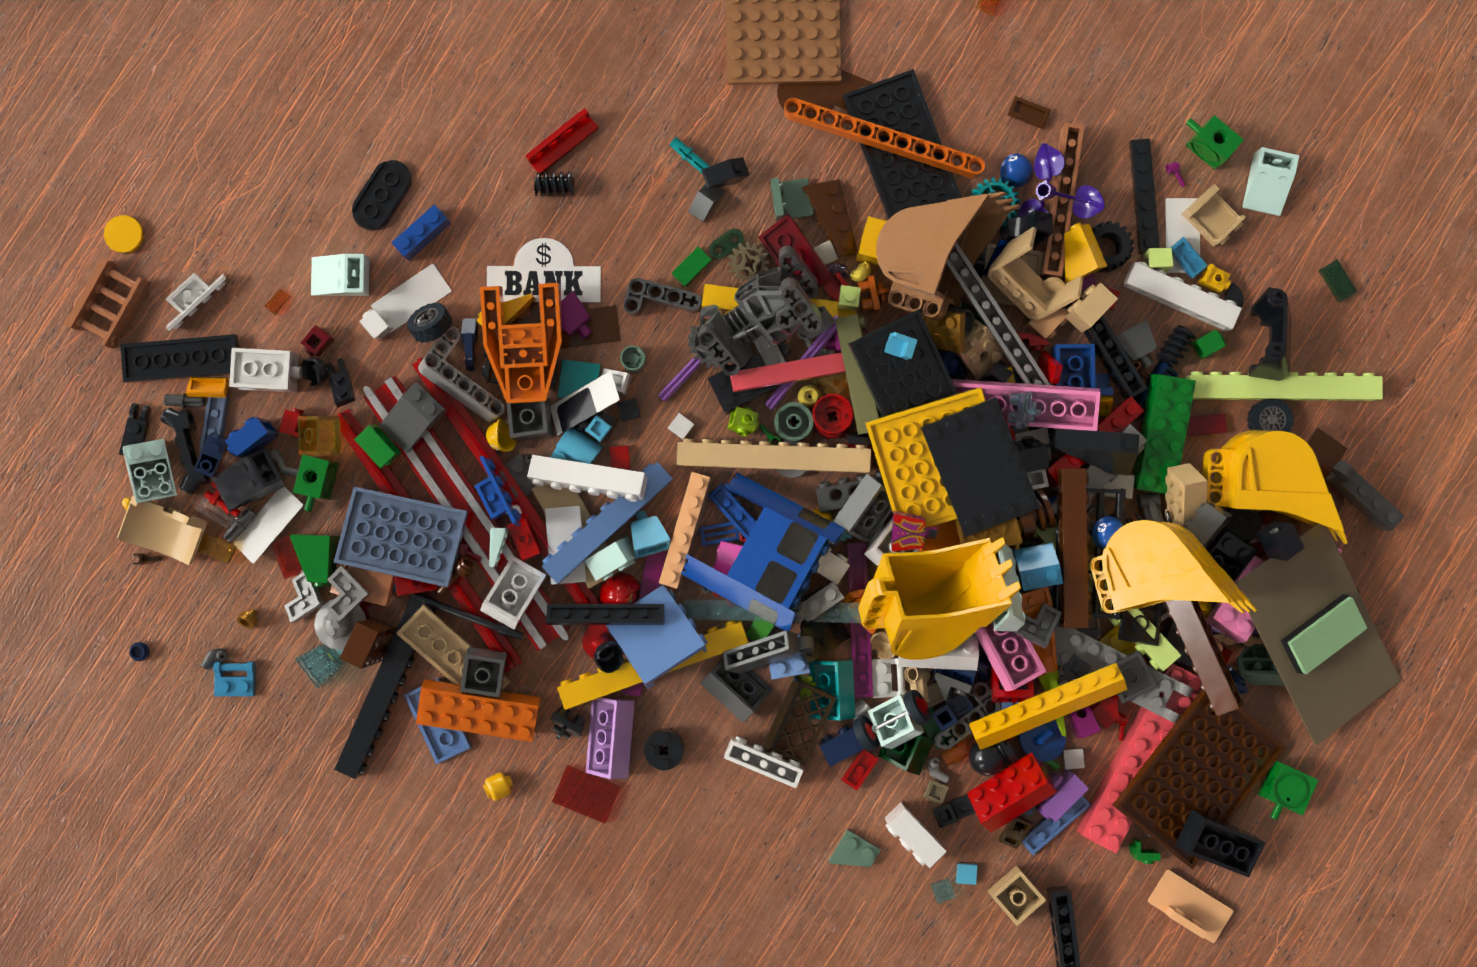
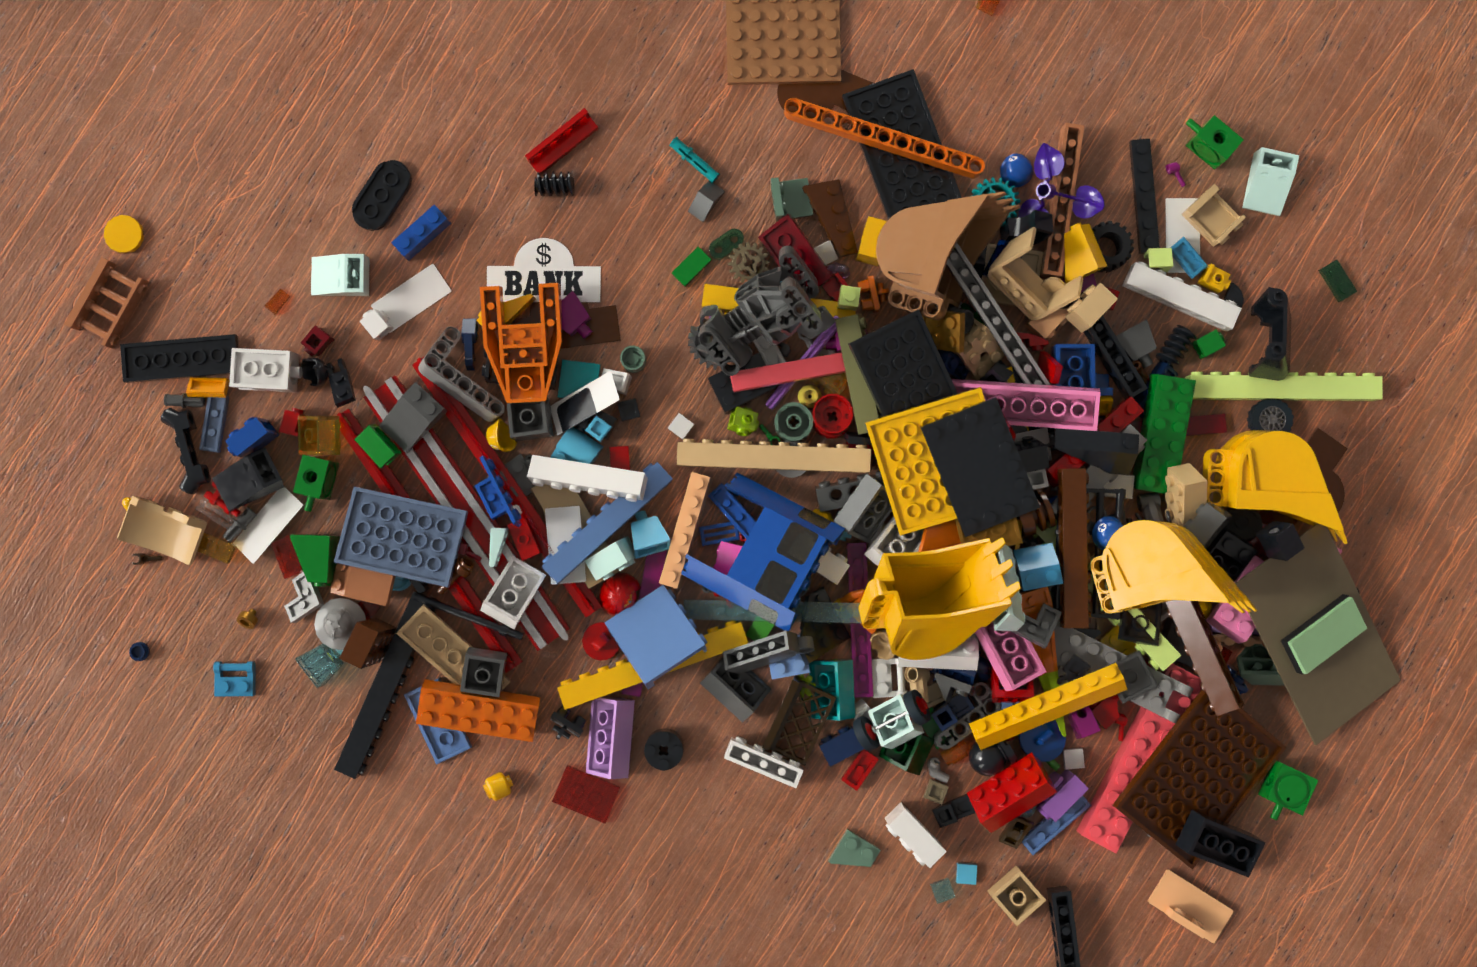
black hinge [119,403,151,455] -> none
light aqua slope [122,439,177,504] -> none
white bracket [166,272,226,331] -> none
dark blue slope [194,432,228,478] -> none
dark grey arm [200,648,228,670] -> none
light grey arm [269,449,299,477] -> none
light grey plate [326,566,370,622] -> none
red plate [394,576,437,597] -> none
black wheel [407,303,452,343] -> none
black plate [546,604,665,625] -> none
black hair [594,641,624,673] -> none
dark grey beam [624,278,702,316] -> none
medium lavender axle [658,357,702,402] -> none
black slope [701,157,750,188] -> none
light grey hinge [795,582,845,624] -> none
light yellow plate [850,261,871,282] -> none
medium azure panel [885,332,917,360] -> none
torso [891,511,937,552] -> none
reddish brown tile [1007,96,1050,129] -> none
clear light blue hips [1007,391,1041,429] -> none
green bracket [1129,838,1161,864] -> none
dark grey hinge [1325,460,1405,531] -> none

